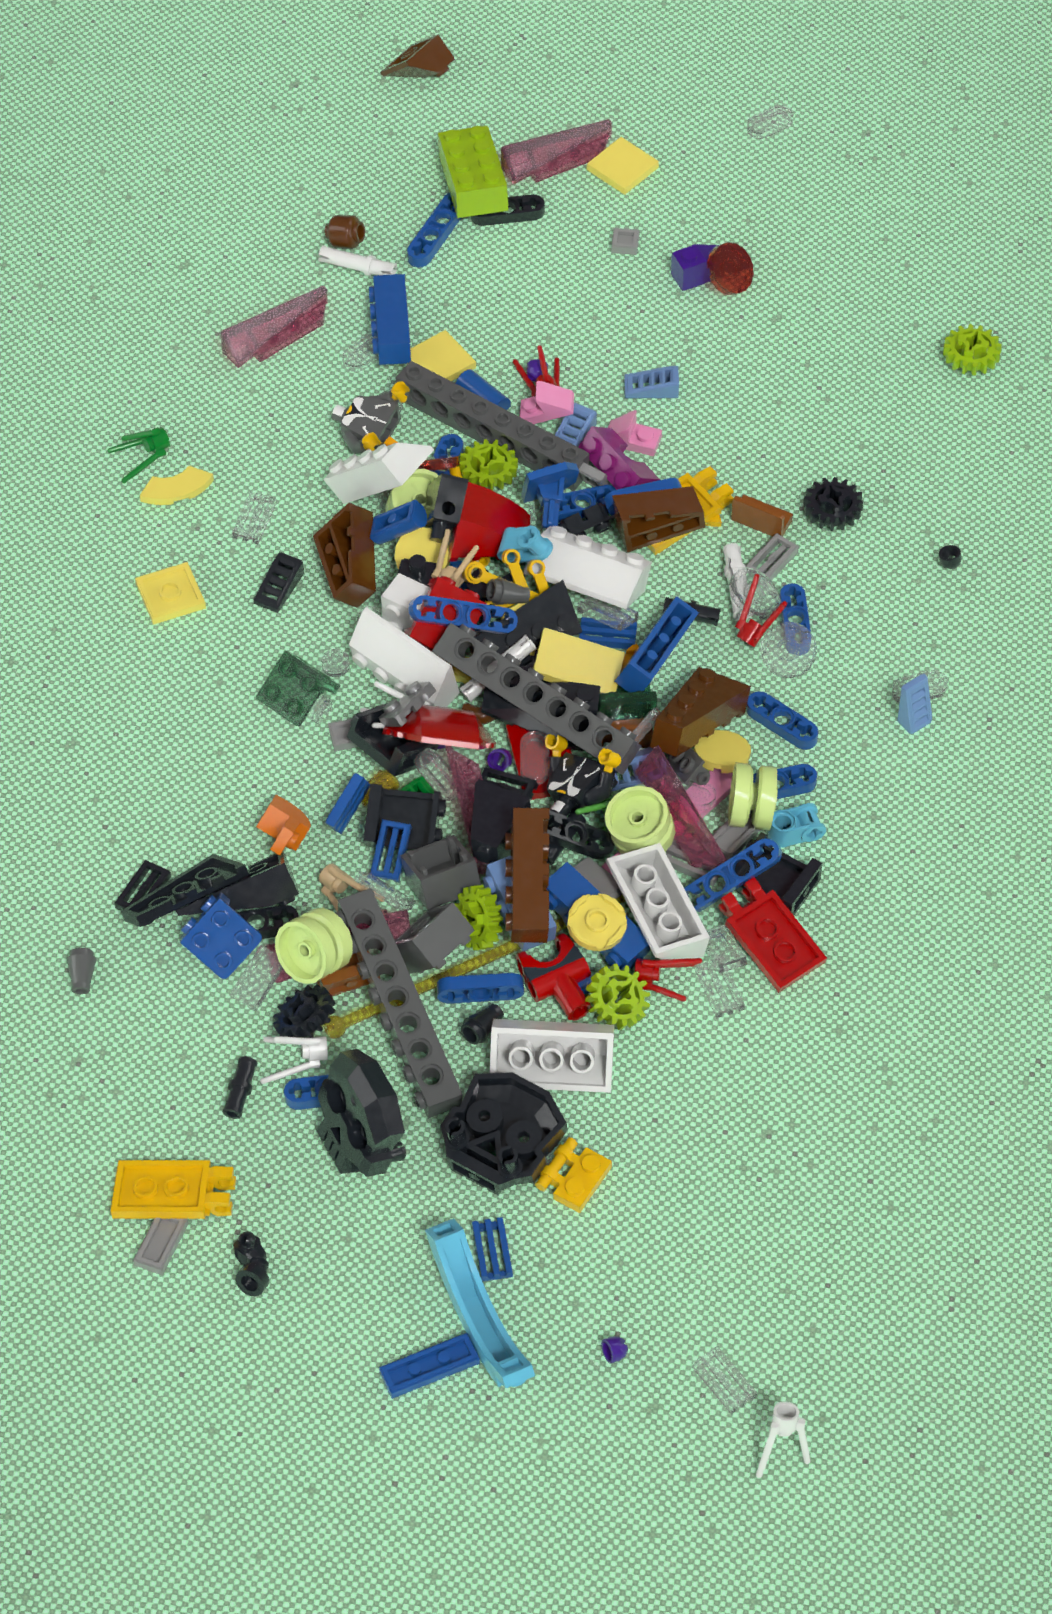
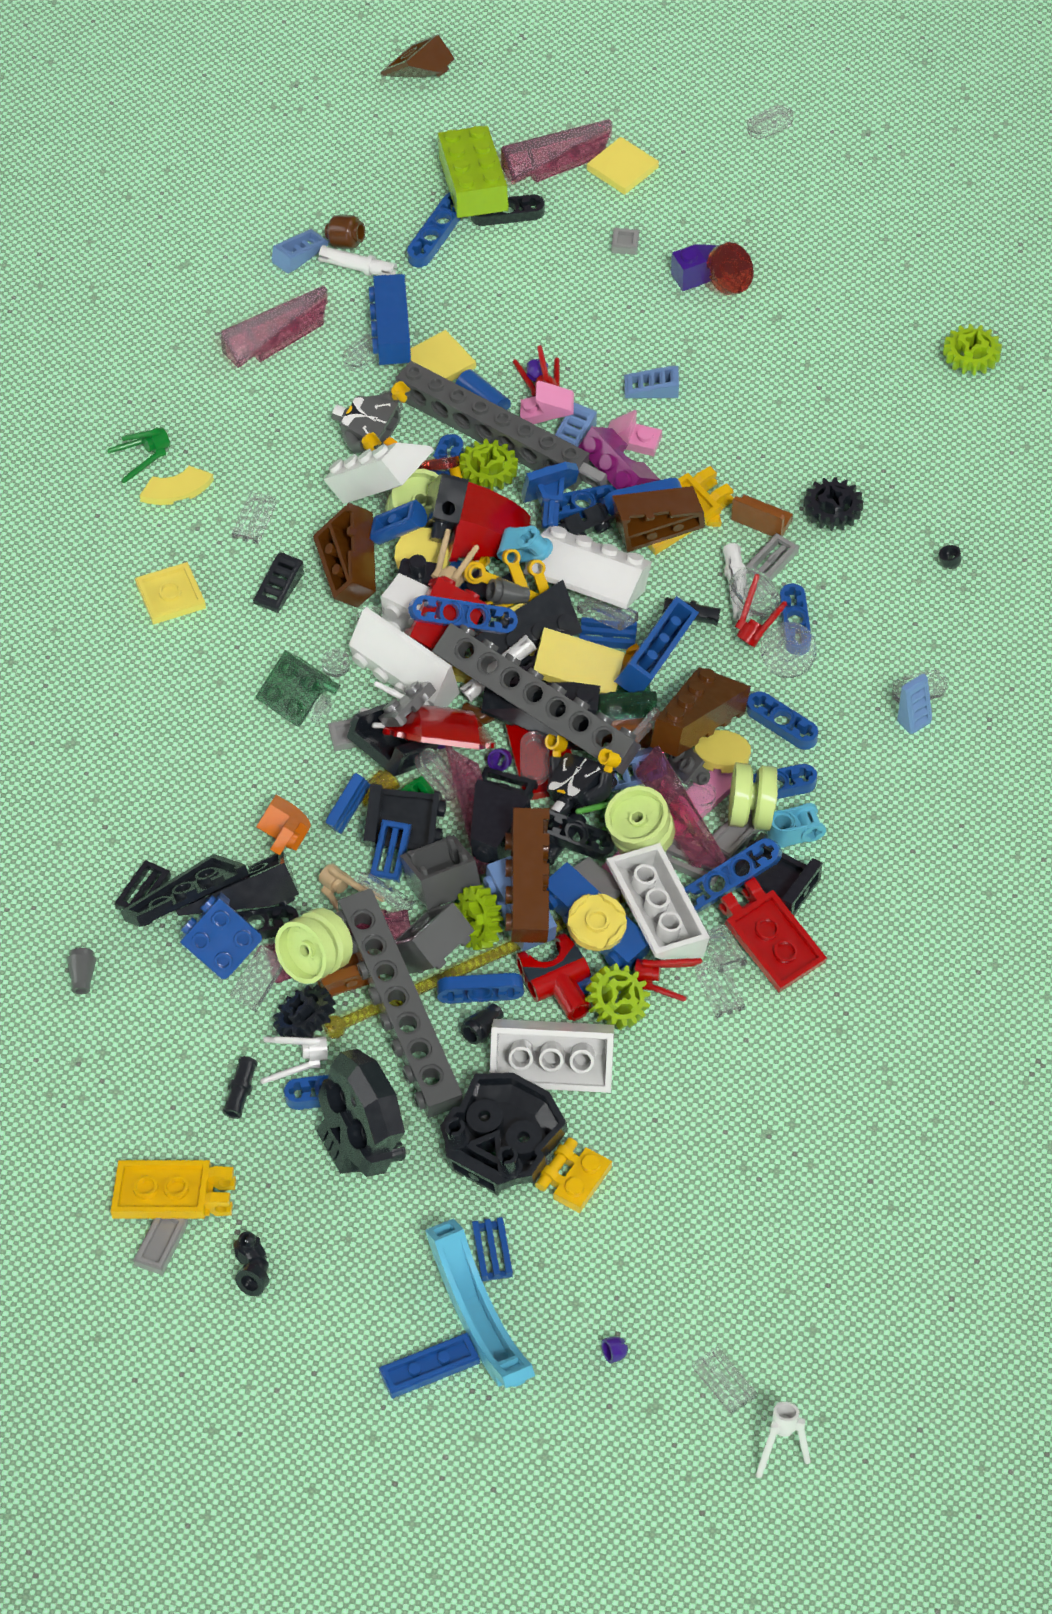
none -> medium blue slope [272,229,329,274]

